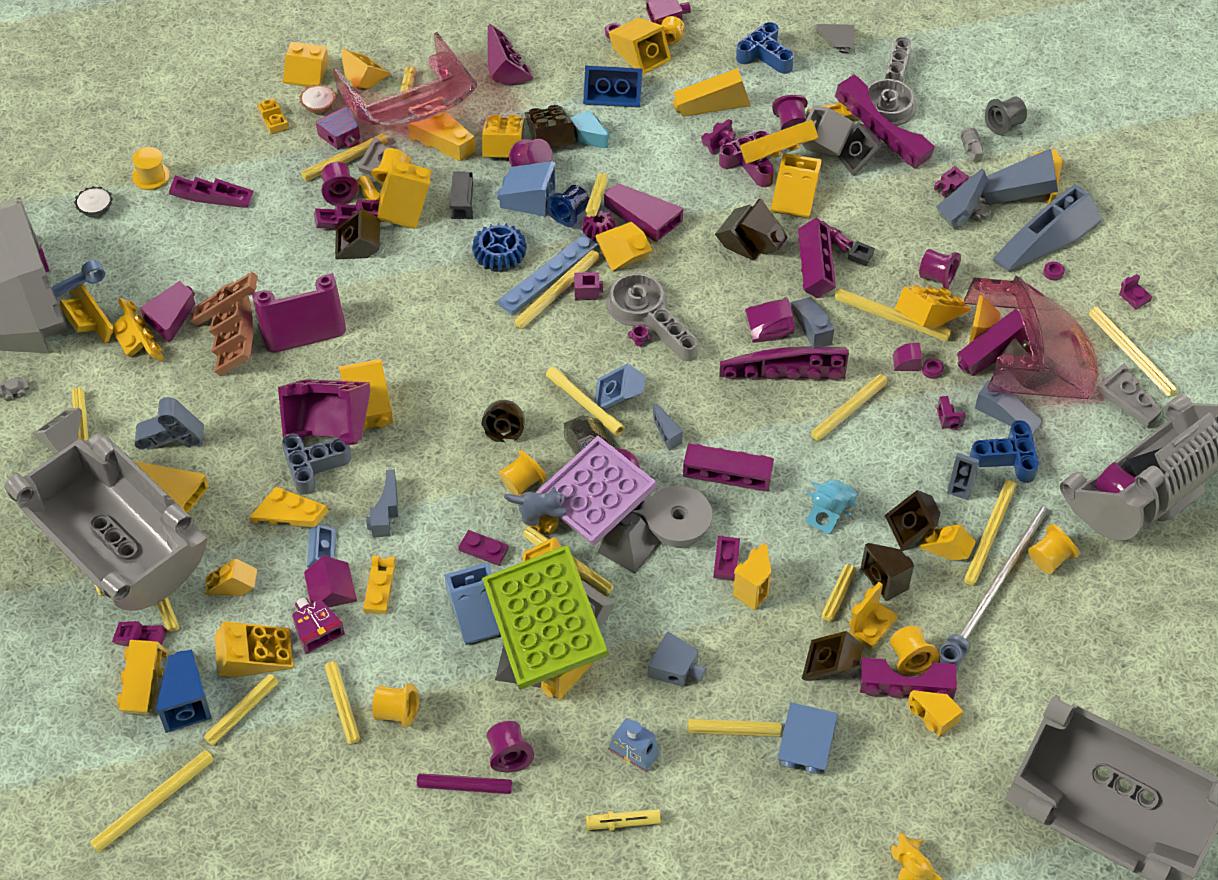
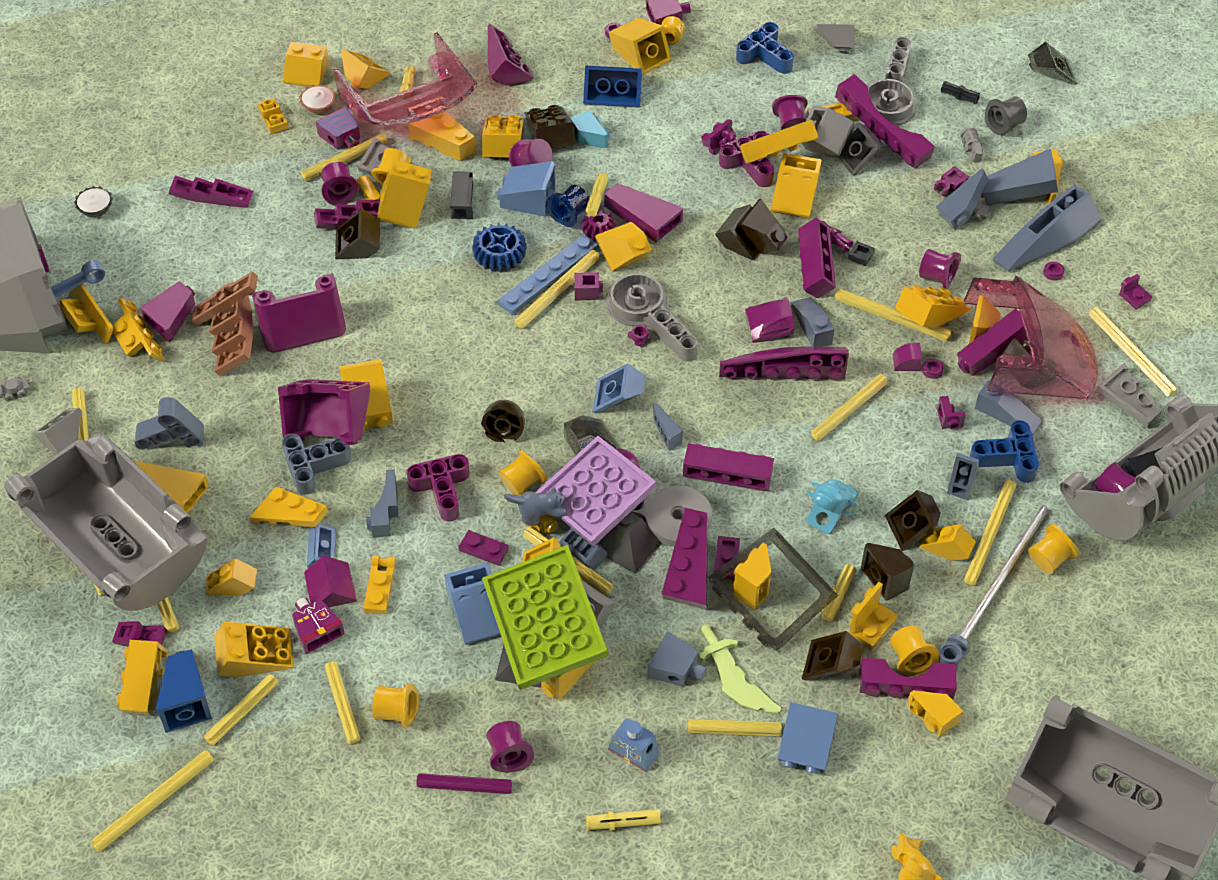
yellow piece [132,147,170,190] -> none
light yellow piece [546,367,625,436] -> none
yellow slope [672,68,751,117] -> none
none -> magenta beam [406,454,470,522]
none -> sand blue slope [559,528,608,570]
none -> magenta wedge [661,507,708,610]
none -> yellowish green sword [700,624,781,713]
none -> clear smoke windscreen [708,527,839,651]
none -> black pin [941,81,980,104]
none -> clear smoke slope [1028,41,1077,85]

